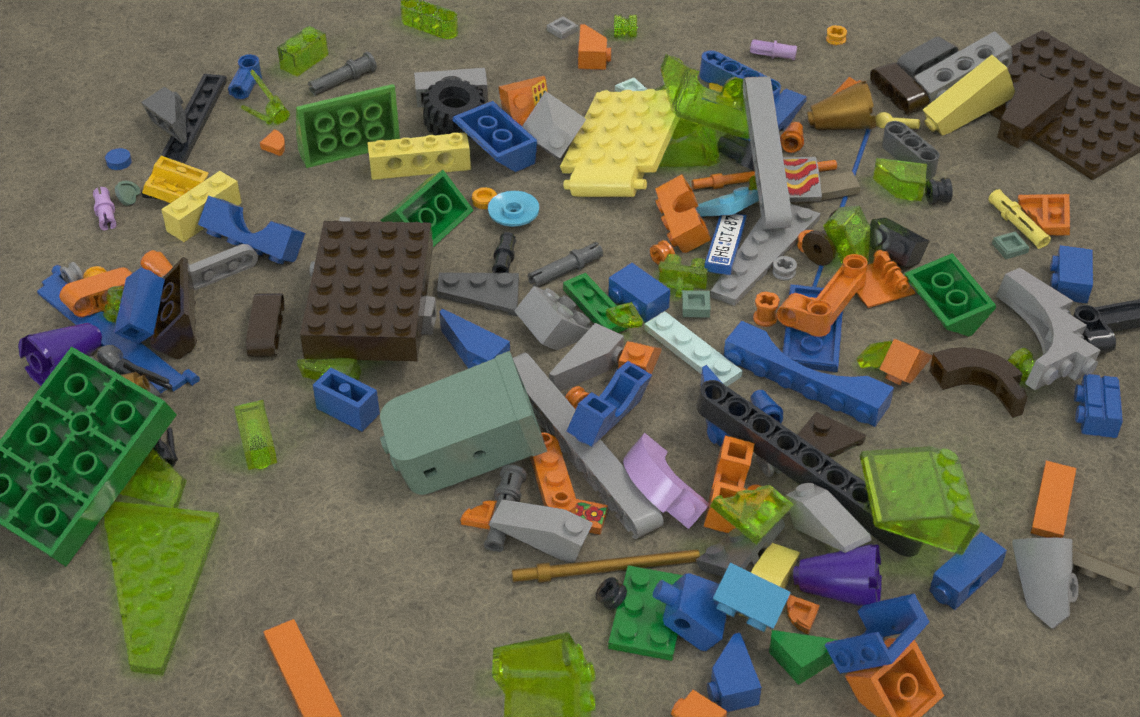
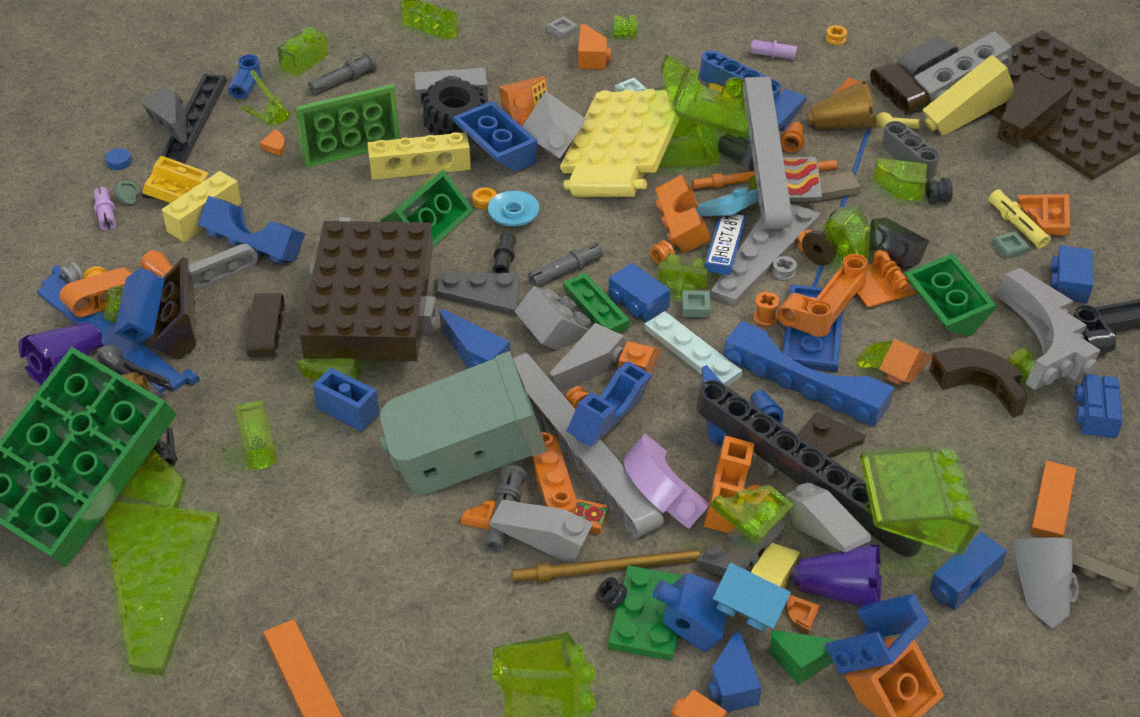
clear neon green tile [606,302,643,328] -> none

